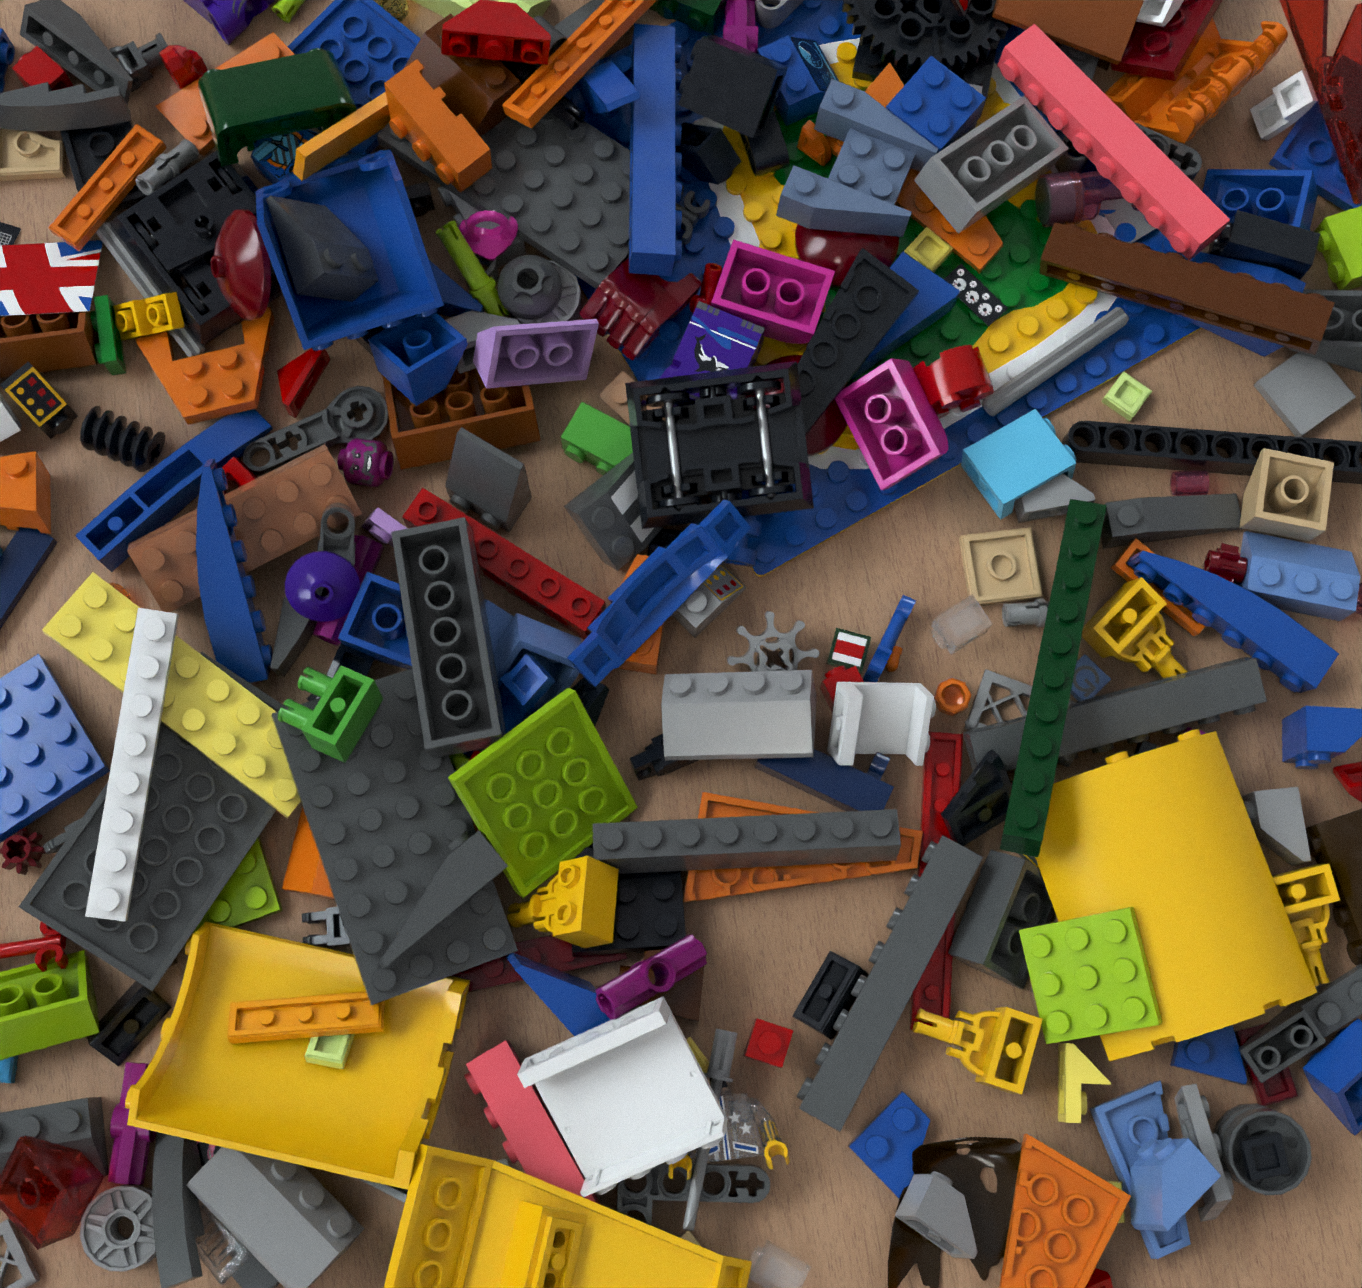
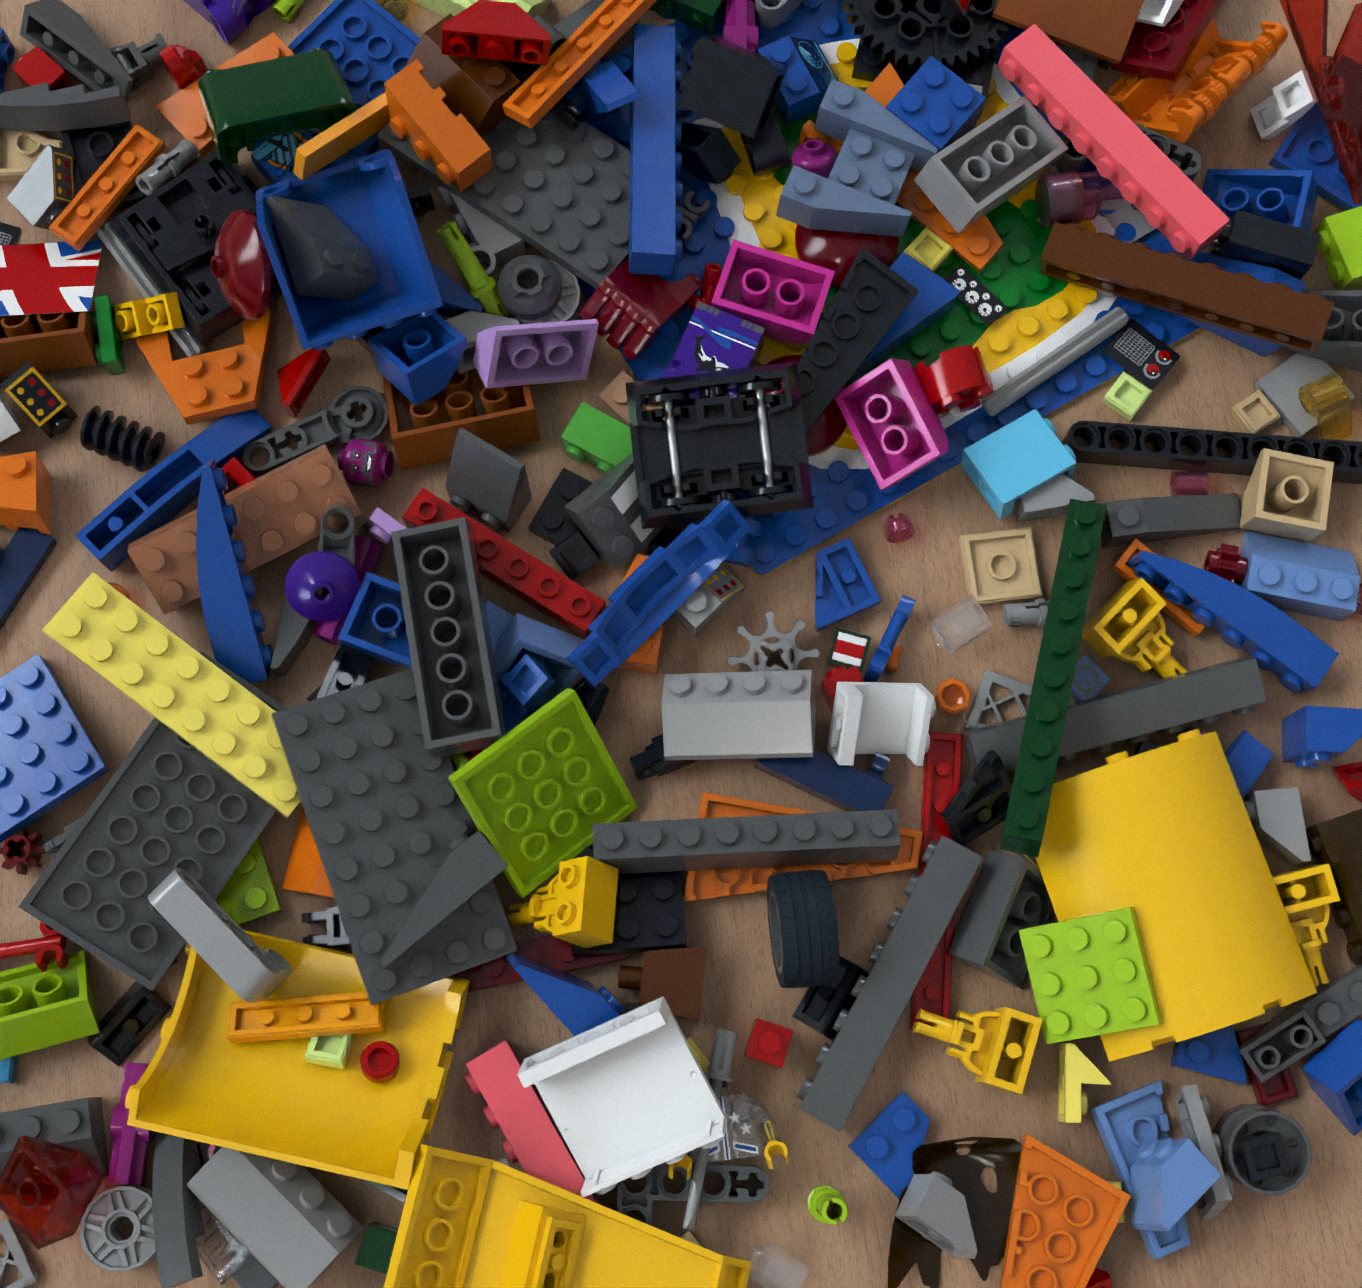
white plate [85,608,179,922] -> none
bright green brick [278,665,383,763] -> none
dark pink piece [459,210,518,261] -> none
magenta piece [595,934,707,1020] -> none
none -> slope [7,144,74,230]
none -> light grey beam [148,867,293,1003]
none -> dark green brick [355,1221,398,1274]
none -> red tile [360,1041,400,1083]
none -> black wing [528,467,593,545]
none -> black plate [549,529,600,580]
none -> black wheel [767,870,839,988]
none -> magenta head [791,139,837,178]
none -> lime pin [807,1185,848,1225]
none -> blue wing [815,537,881,632]
none -> clear pink hinge [884,513,915,543]
none -> black sticker [1104,319,1180,389]
none -> blue slope [1224,730,1274,798]
none -> tan tile [1228,389,1281,434]
none -> clear yellow panel [1298,373,1352,440]

